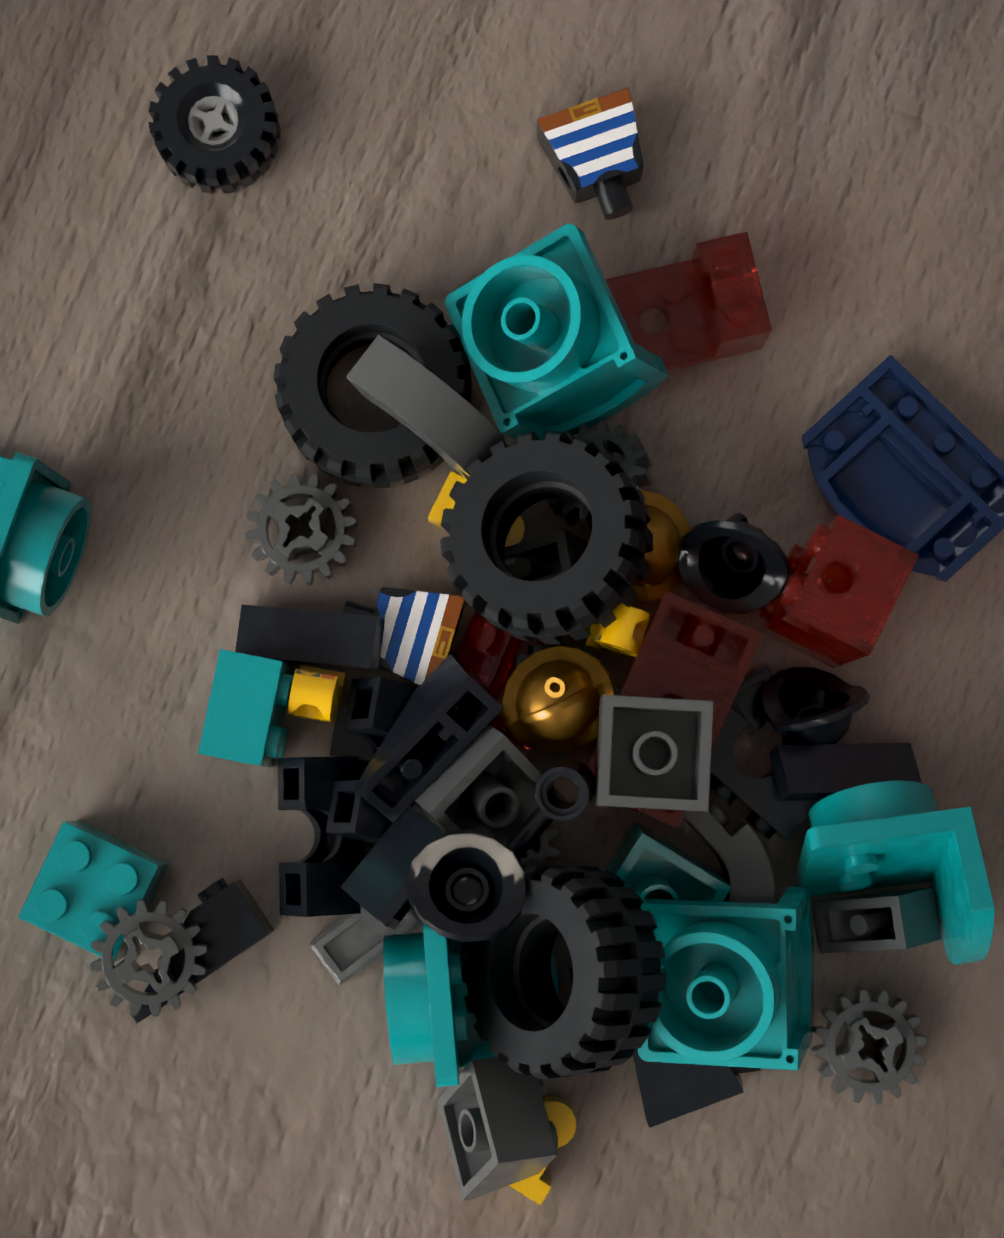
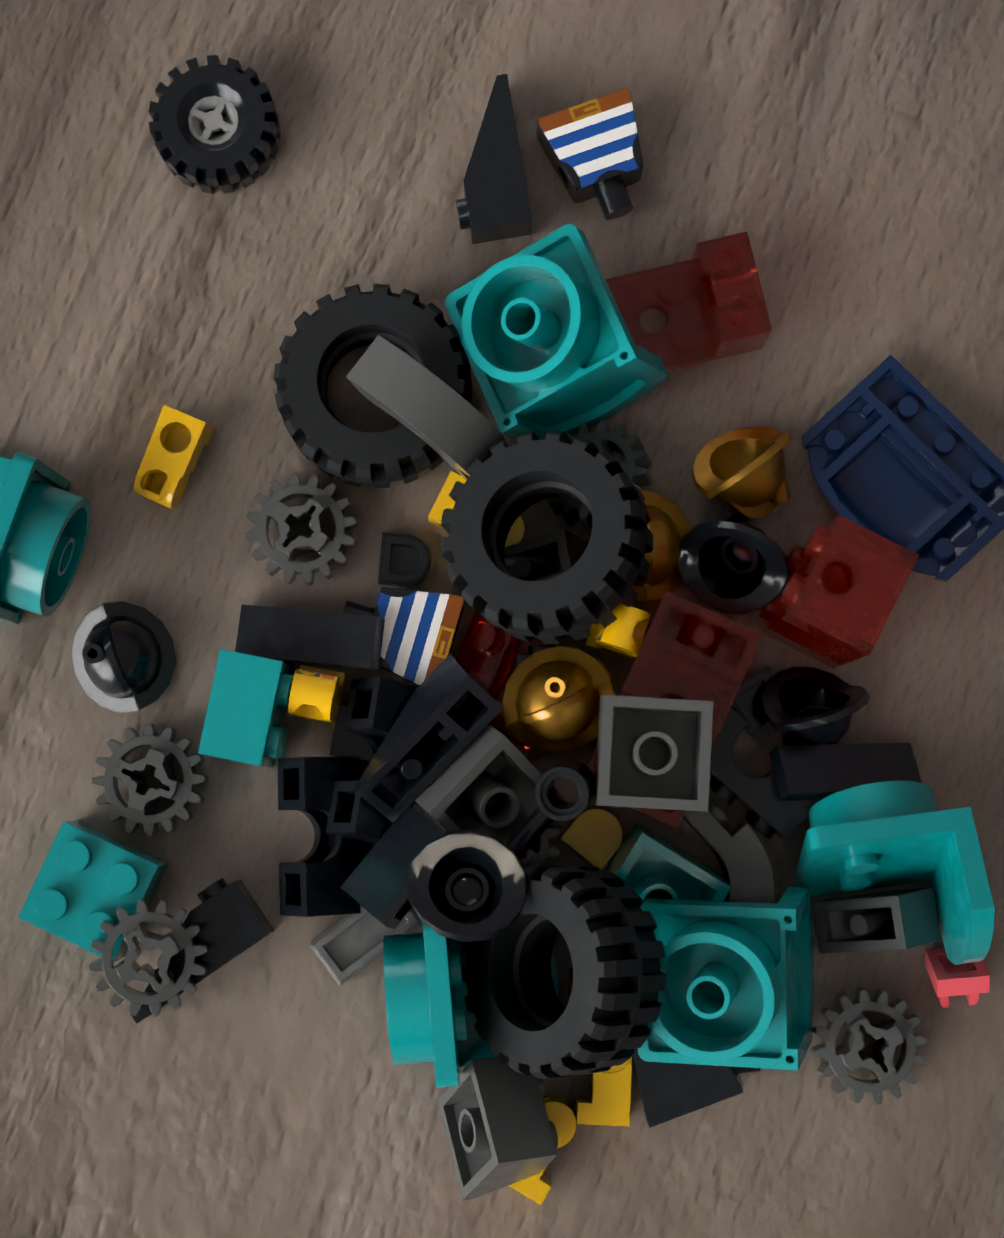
none -> black helmet [71,601,176,713]
none -> dark grey gear [92,724,208,836]
none -> yellow leg [133,405,215,510]
none -> black tile [378,533,432,587]
none -> black slope [456,74,532,244]
none -> yellow tile [560,809,622,870]
none -> yellow leg [575,1057,632,1126]
none -> pearl gold helmet [691,427,794,519]
none -> coral tile [925,948,990,1008]

